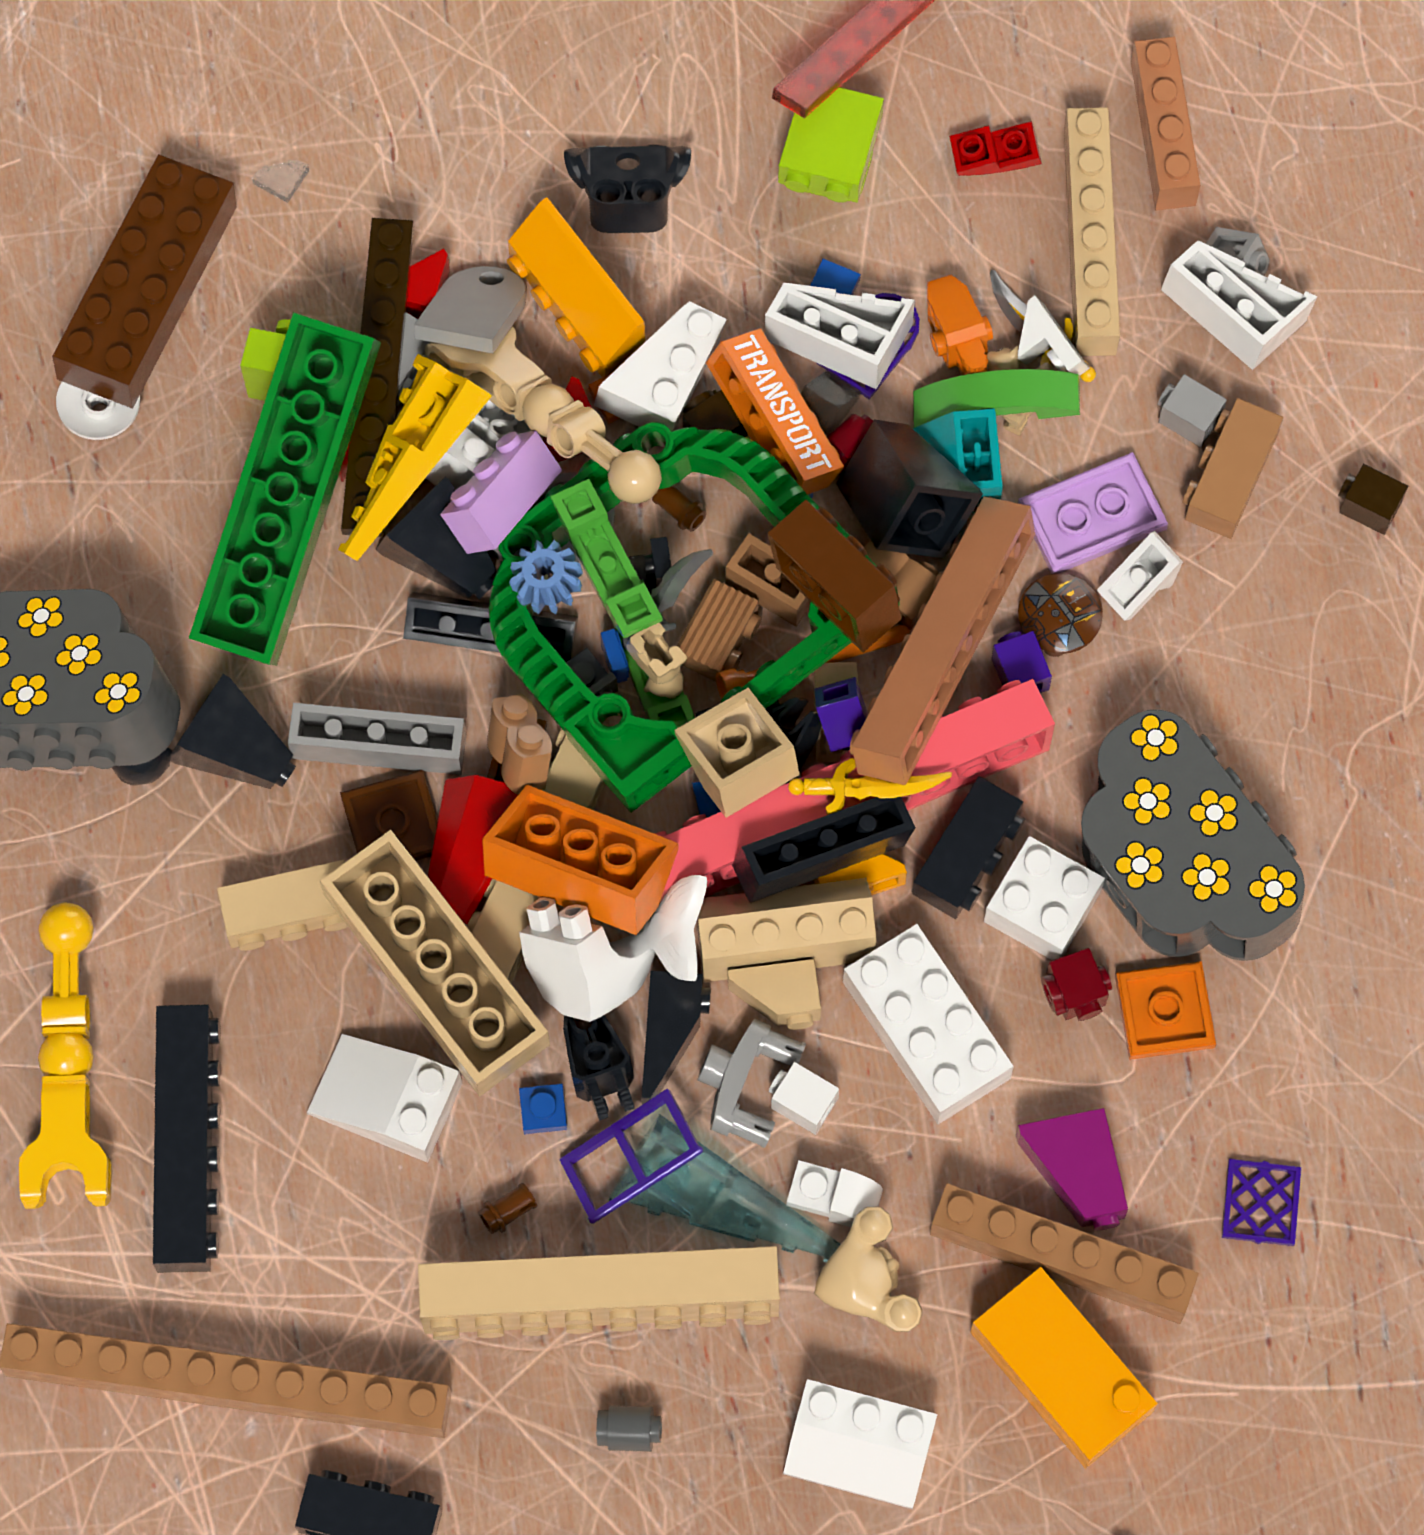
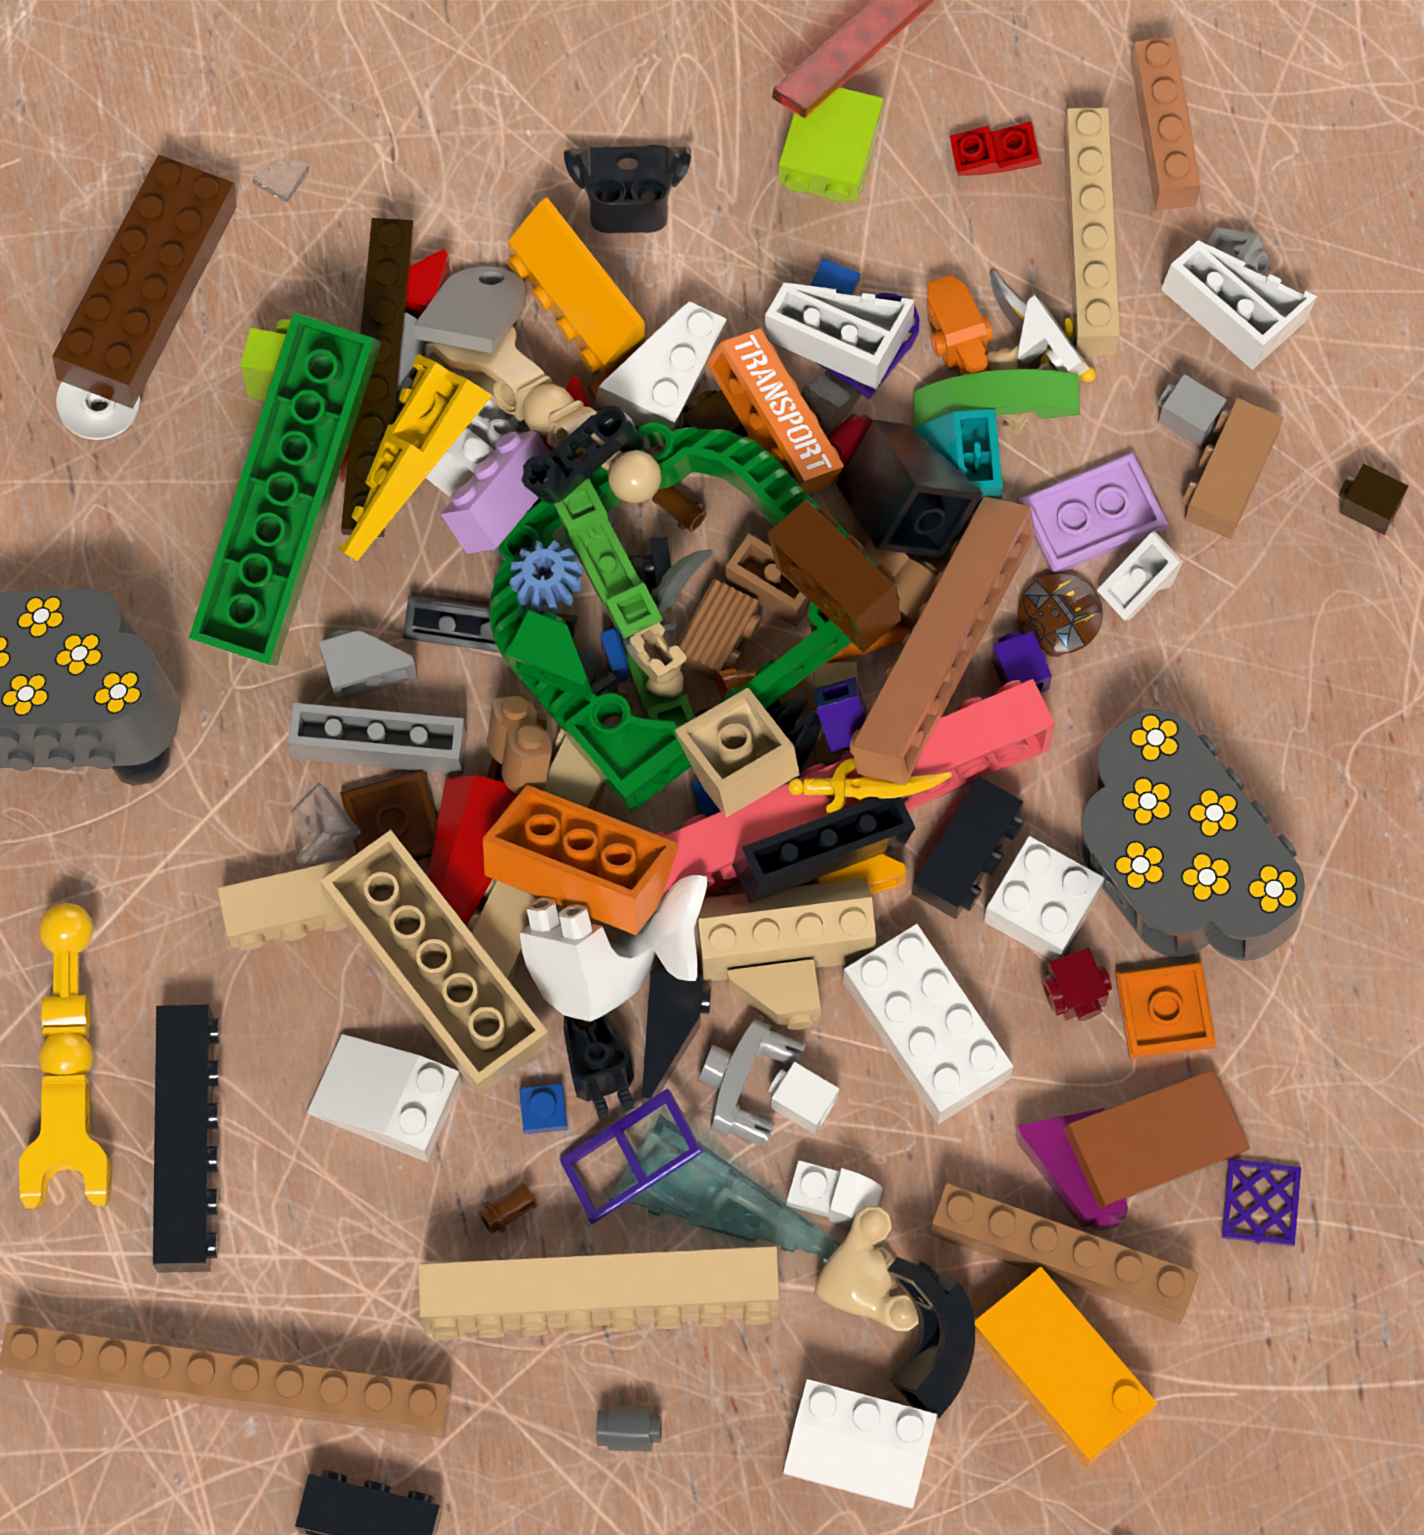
black slope [170,674,296,789] -> none
black slope [376,477,496,600] -> none
none -> clear slope [291,782,361,865]
none -> light grey slope [319,630,417,701]
none -> green slope [506,610,593,701]
none -> black beam [521,406,644,504]
none -> black arch [887,1257,976,1419]
none -> dark orange tile [1063,1069,1250,1209]

